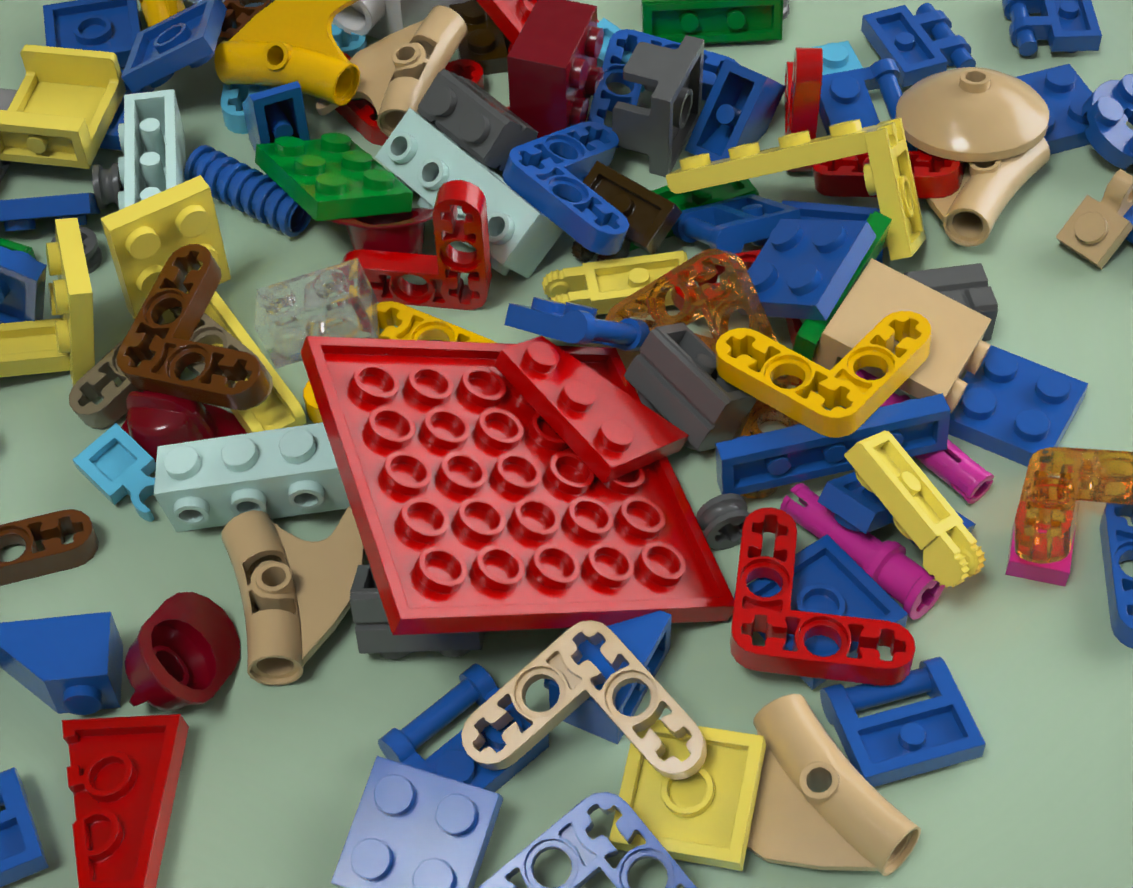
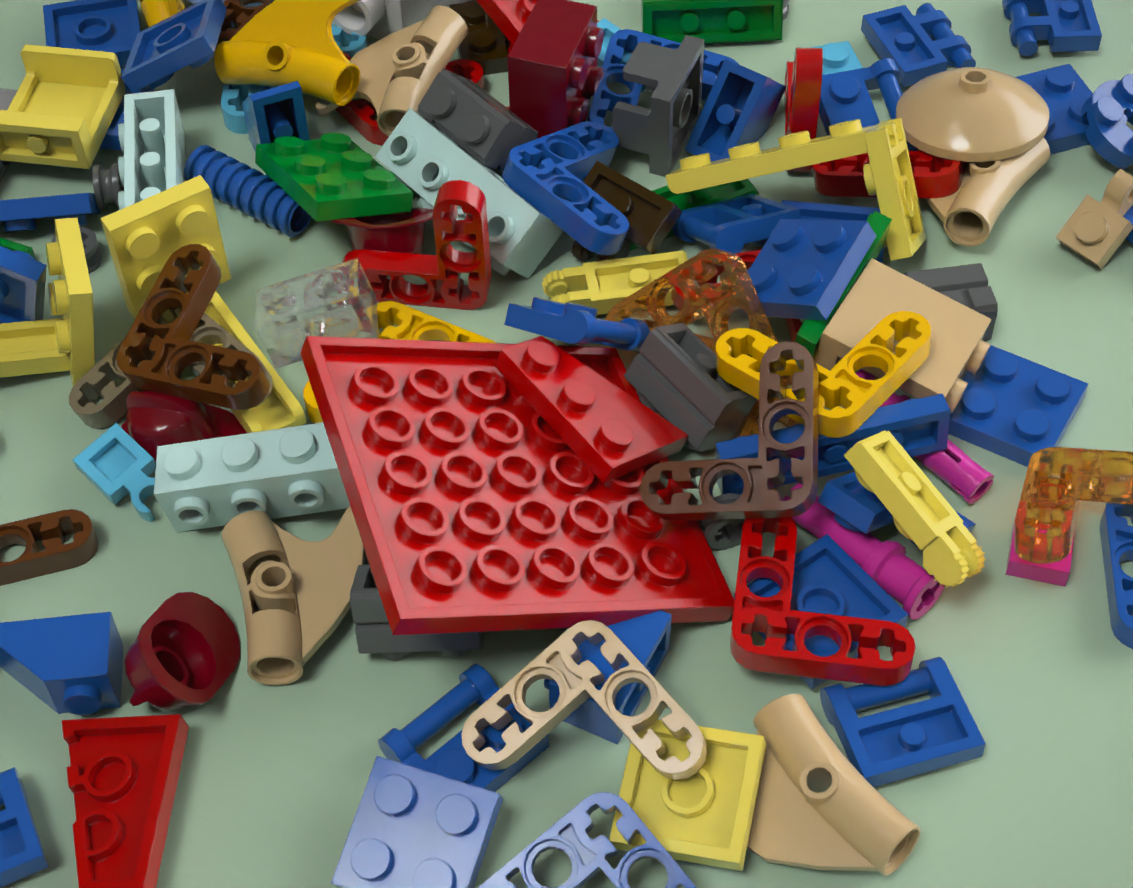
none -> reddish brown beam [640,341,819,521]

